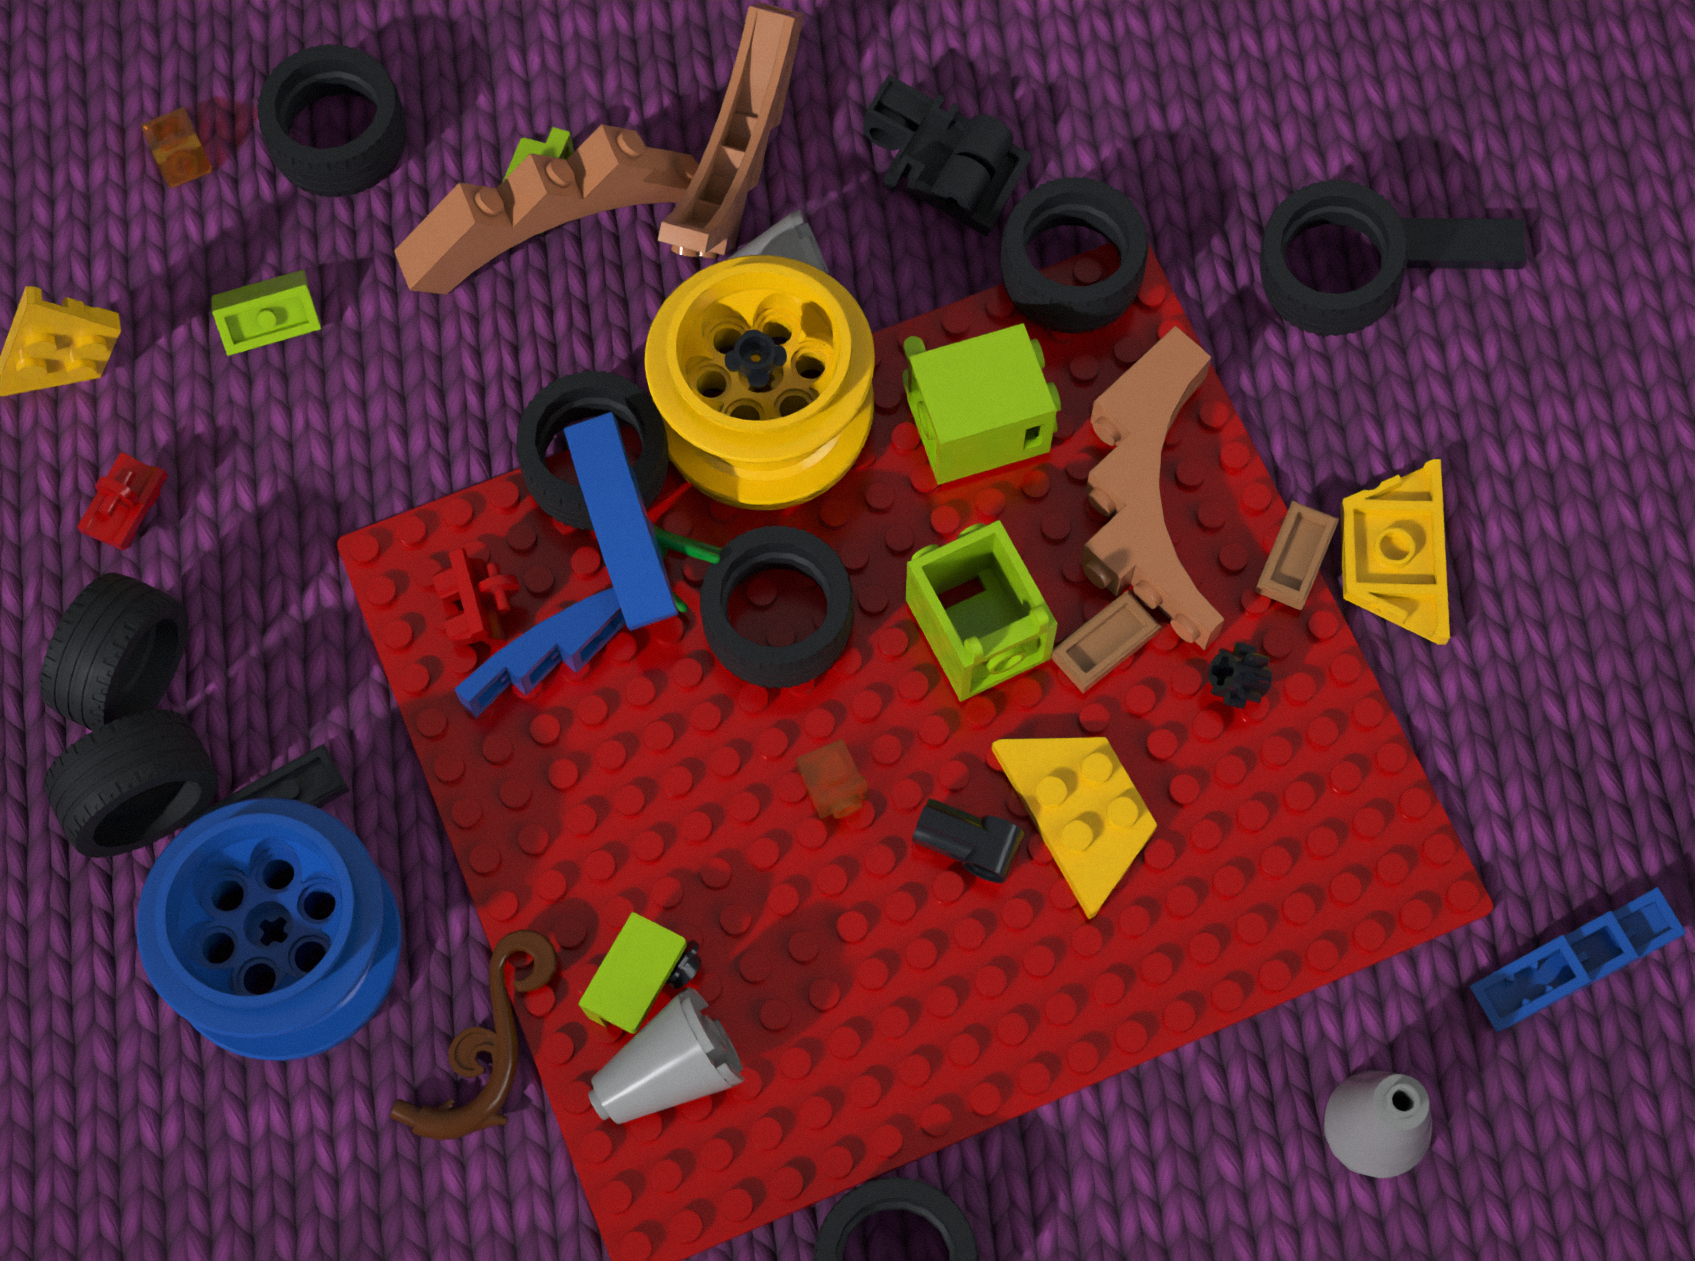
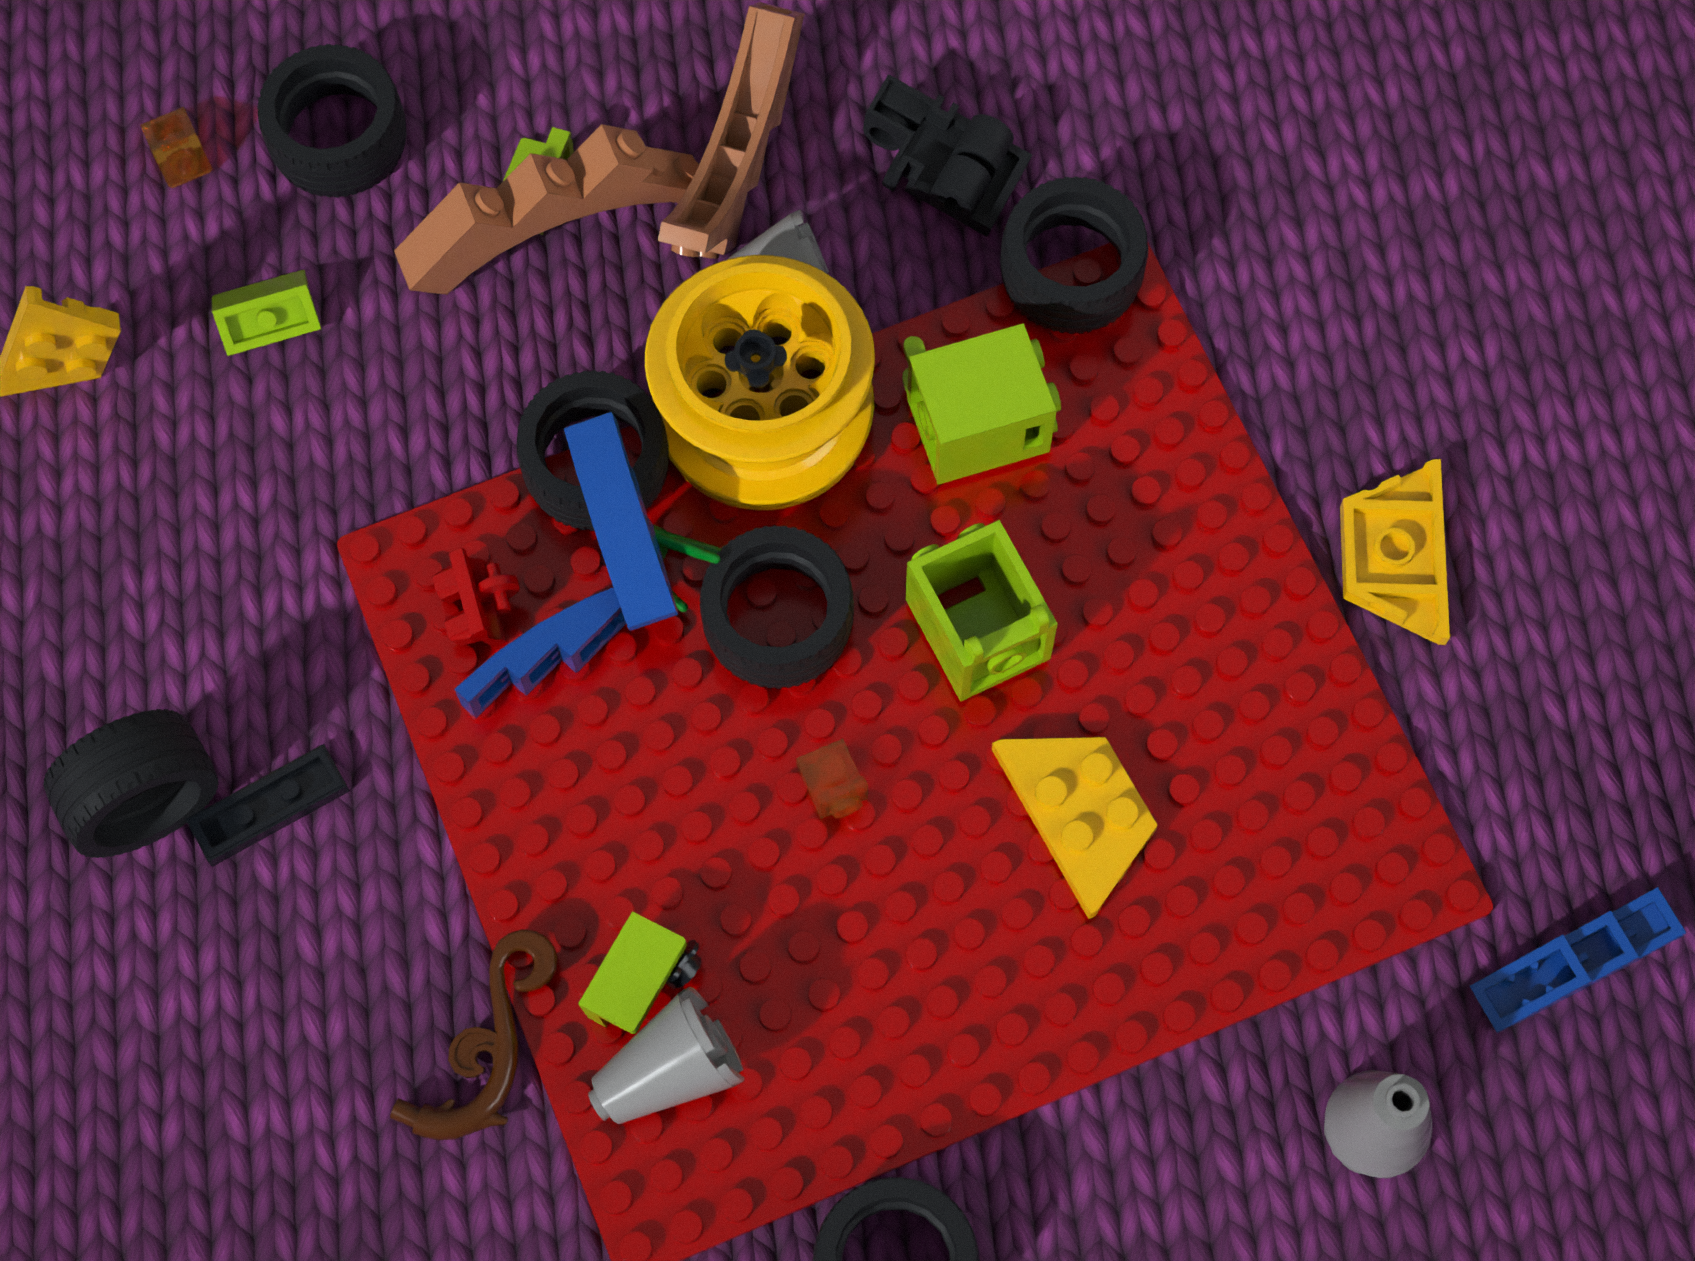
black tyre [40,572,189,731] -> none
red hips [77,452,168,551] -> none
blue wheel [136,797,402,1061] -> none
black piece [912,798,1025,883] -> none
medium nougat tile [1051,590,1161,693] -> none
nougat arch [1080,326,1225,650] -> none
black gear [1208,642,1272,709] -> none
medium nougat tile [1254,500,1339,611] -> none
black tyre [1260,180,1408,336] -> none
black tile [1378,218,1526,269] -> none

